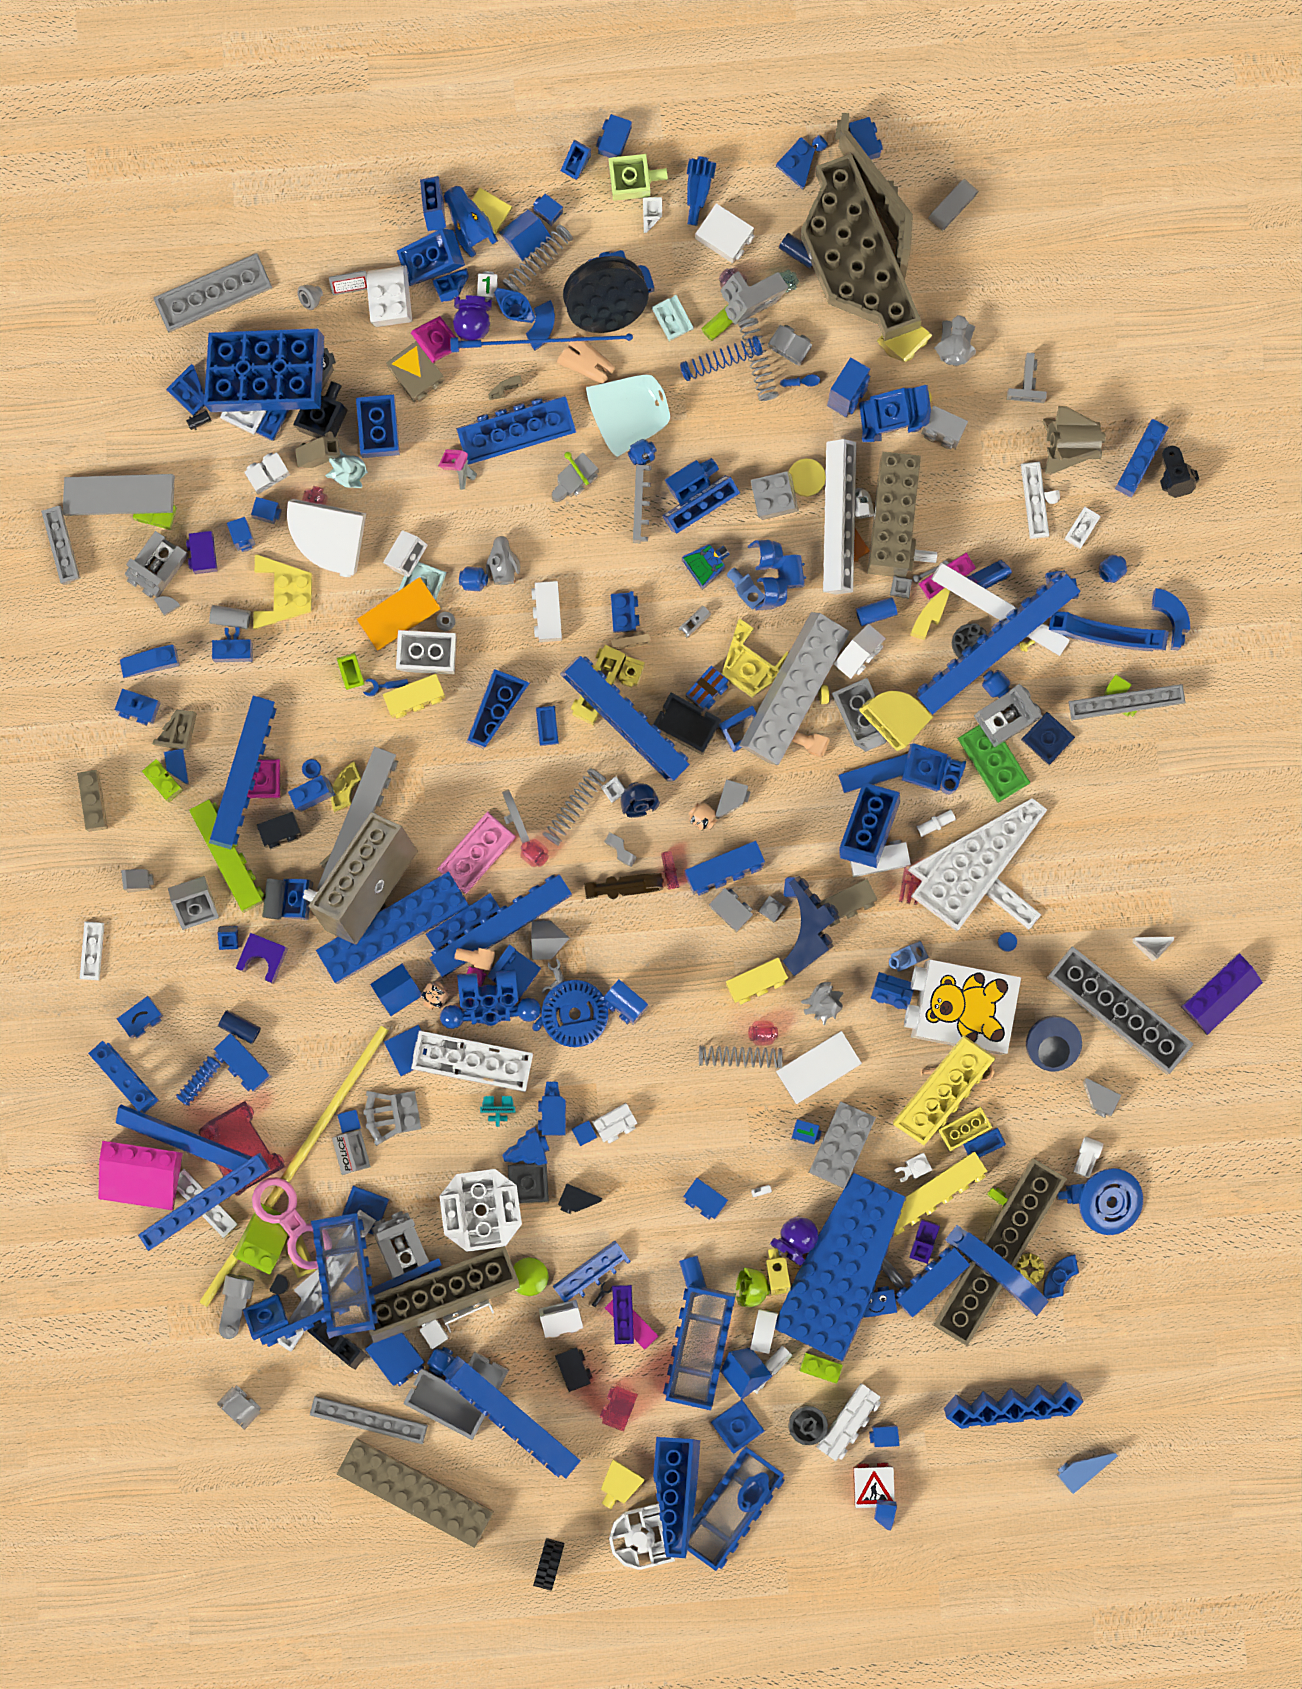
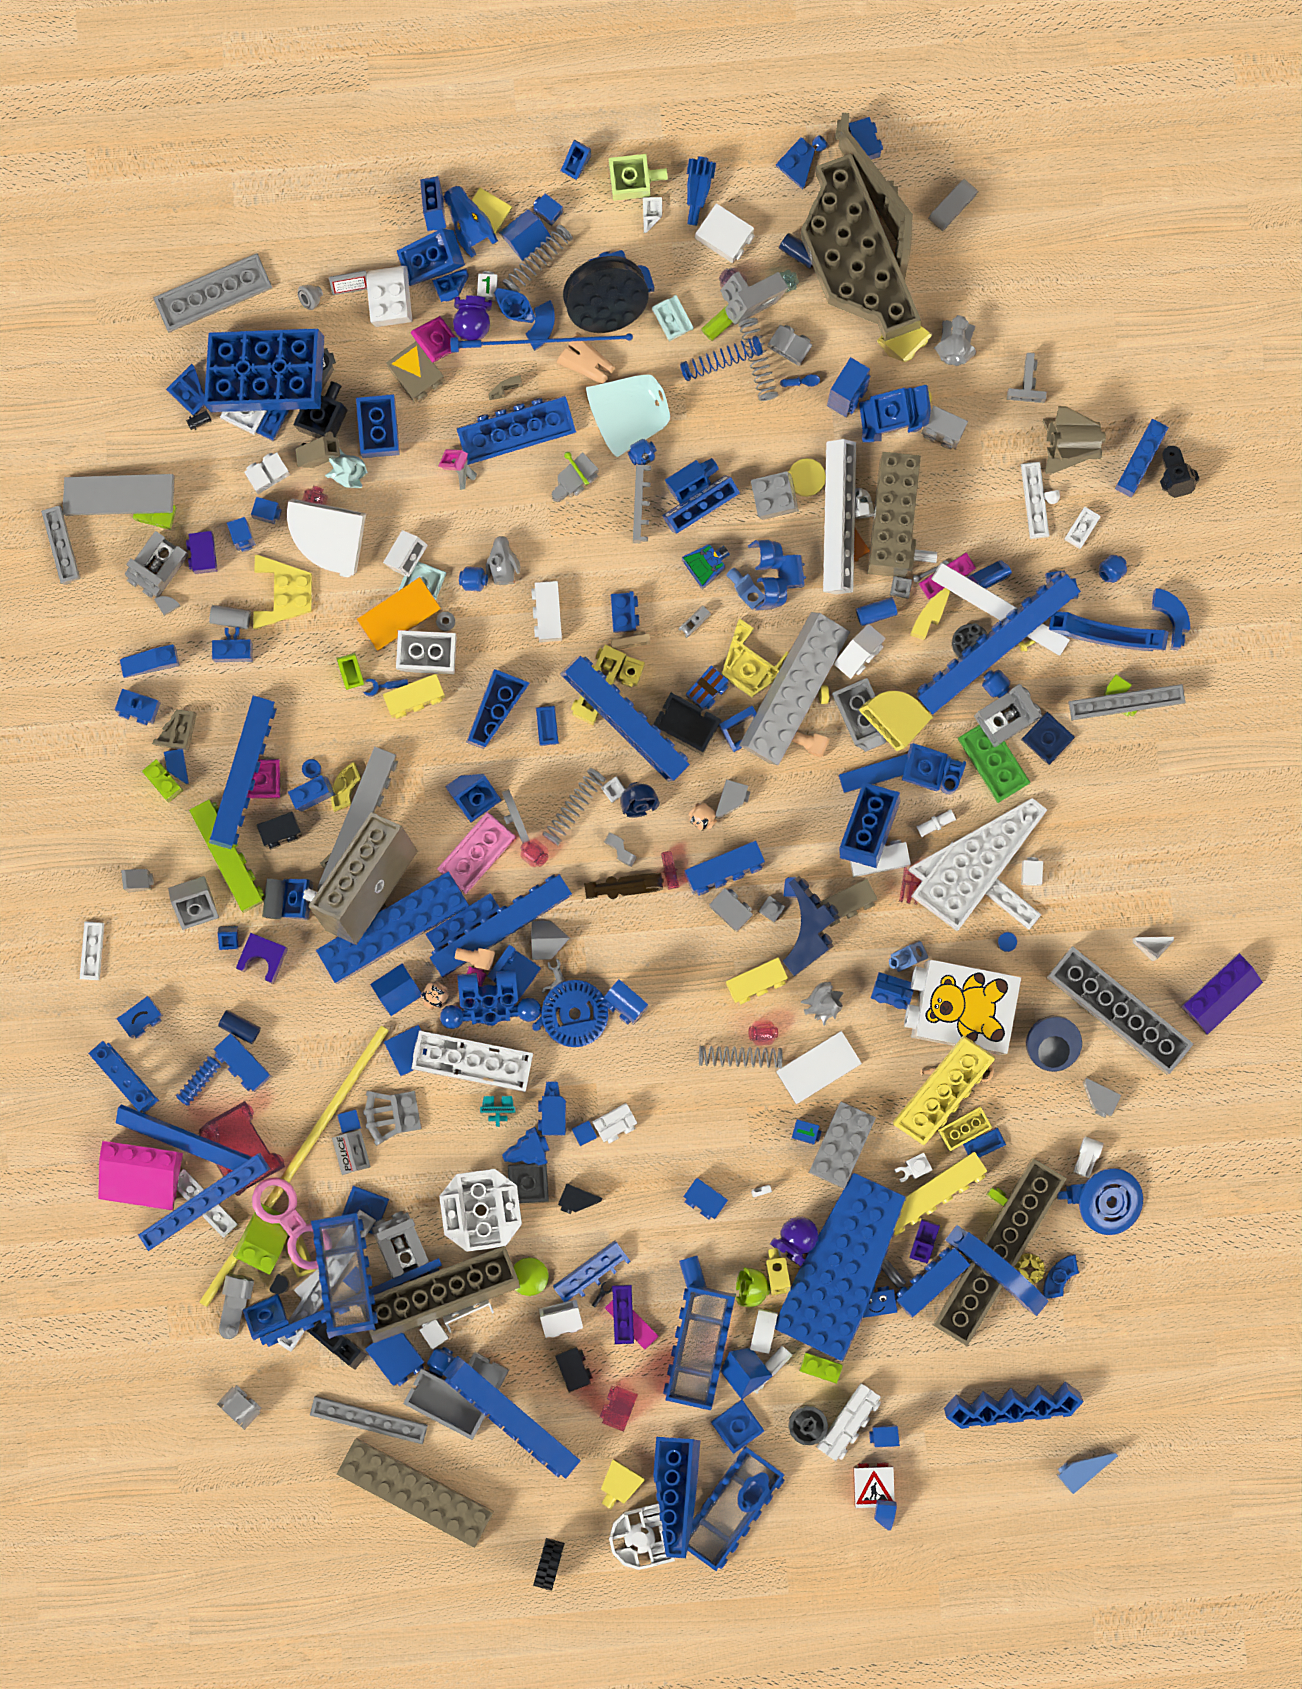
dark tan brick [77,770,108,832] -> none
blue brick [596,114,632,158] -> none
none -> blue slope [445,774,502,823]
none -> white brick [1021,857,1043,886]

